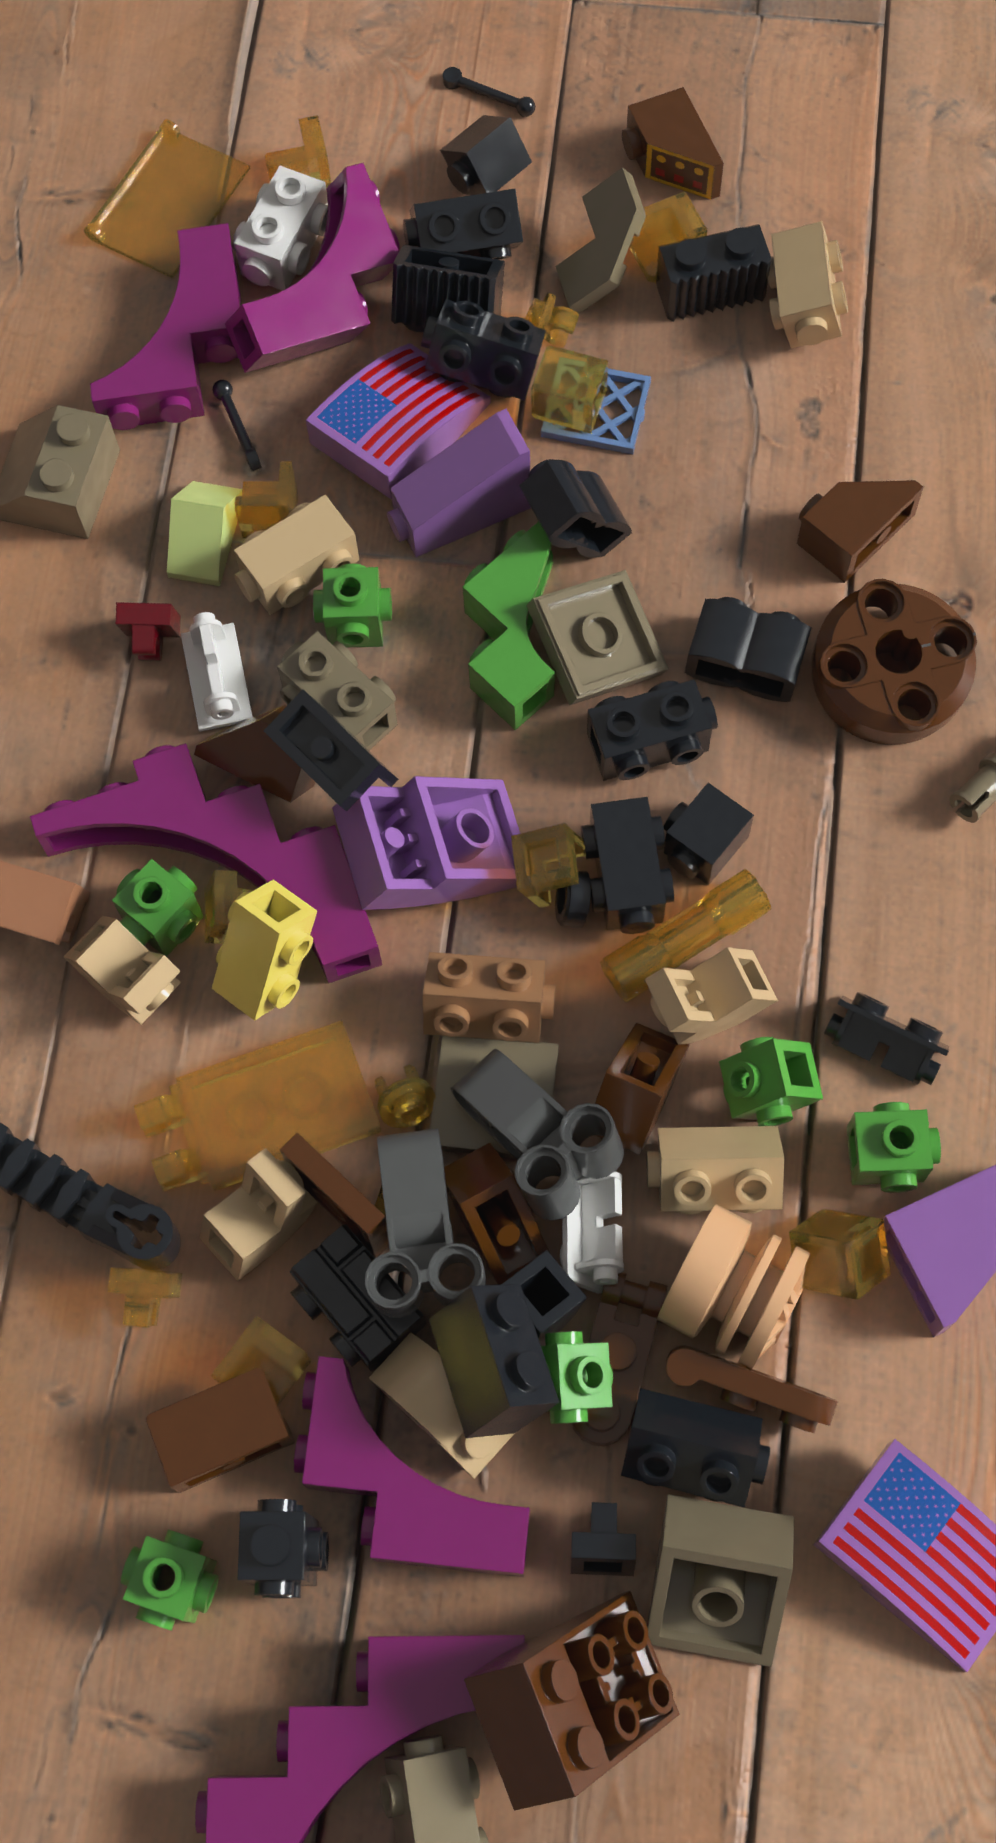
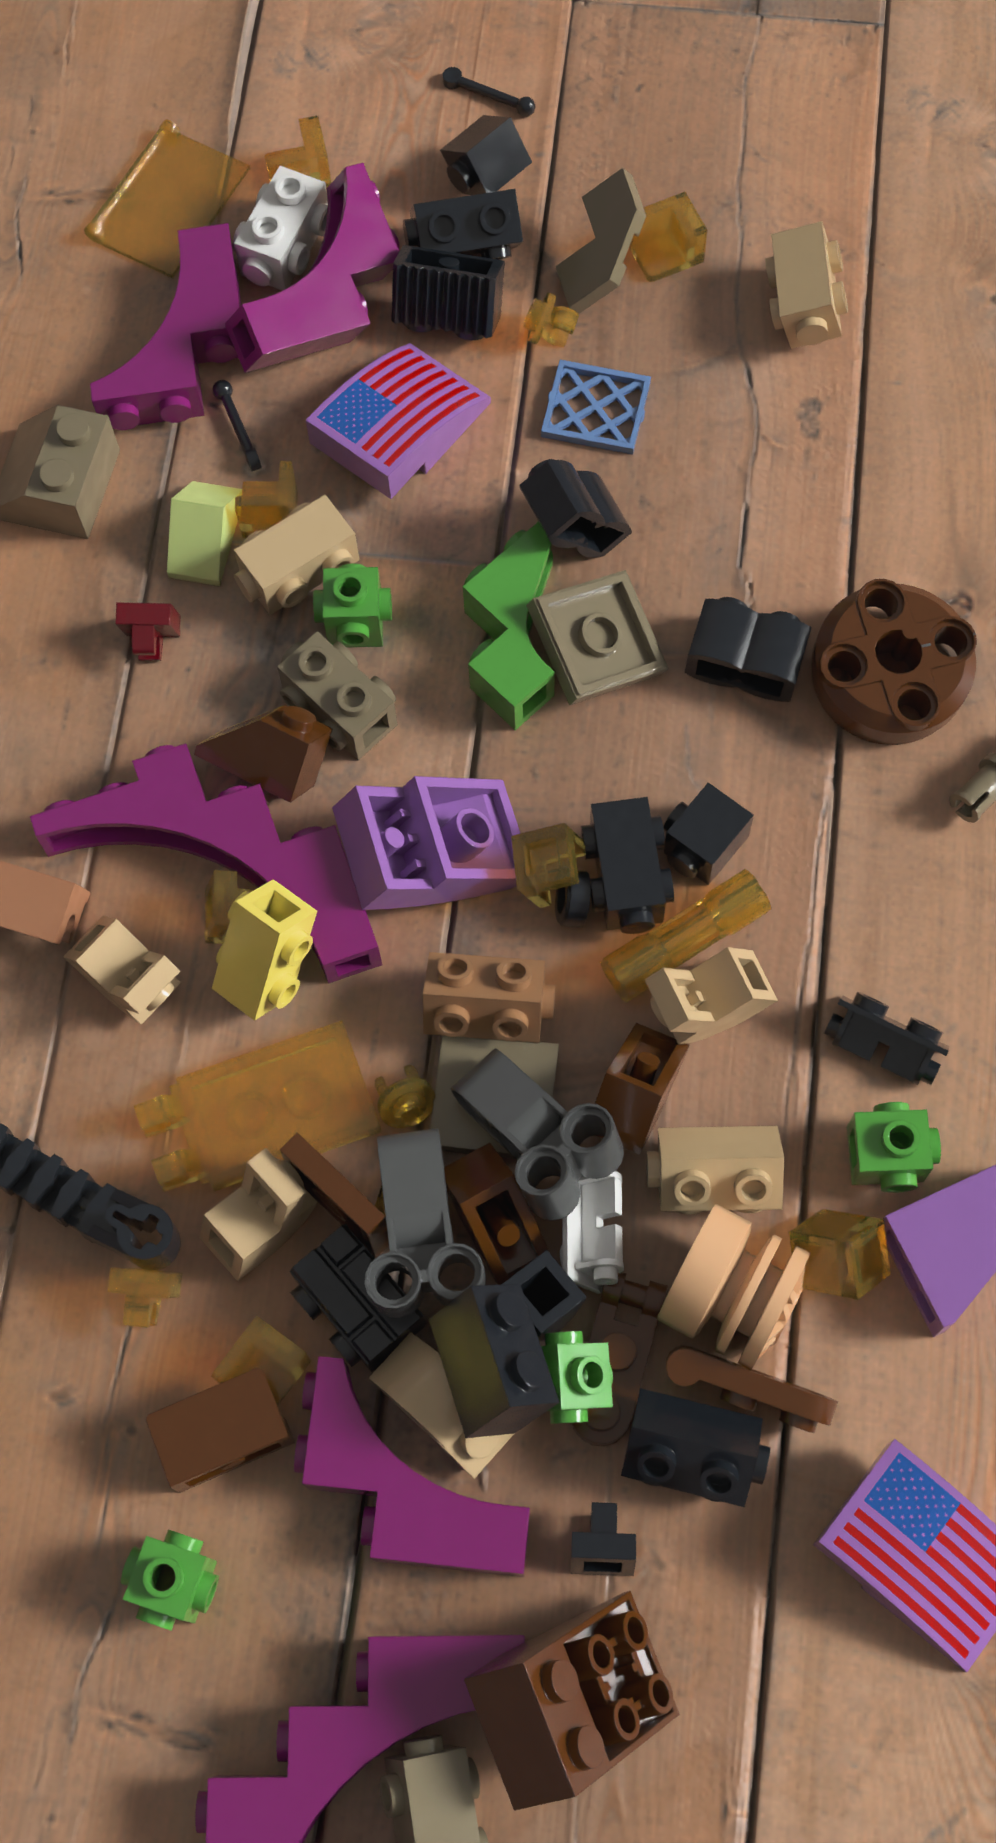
bright green brick [112,859,204,957] -> none
white hinge [181,612,253,732] -> none
black brick [237,1499,329,1599] -> none
black panel [264,689,399,811] -> none
medium lavender slope [387,409,531,557] -> none
black brick [421,299,546,400] -> none
clear yellow panel [531,346,608,434] -> none
black brick [587,679,718,781] -> none
reddish brown slope [622,87,724,200] -> none
dark tan slope [647,1494,794,1667] -> none
black brick [655,224,771,322] -> none
bright green brick [719,1037,823,1126] -> none
reddish brown slope [797,480,924,583] -> none

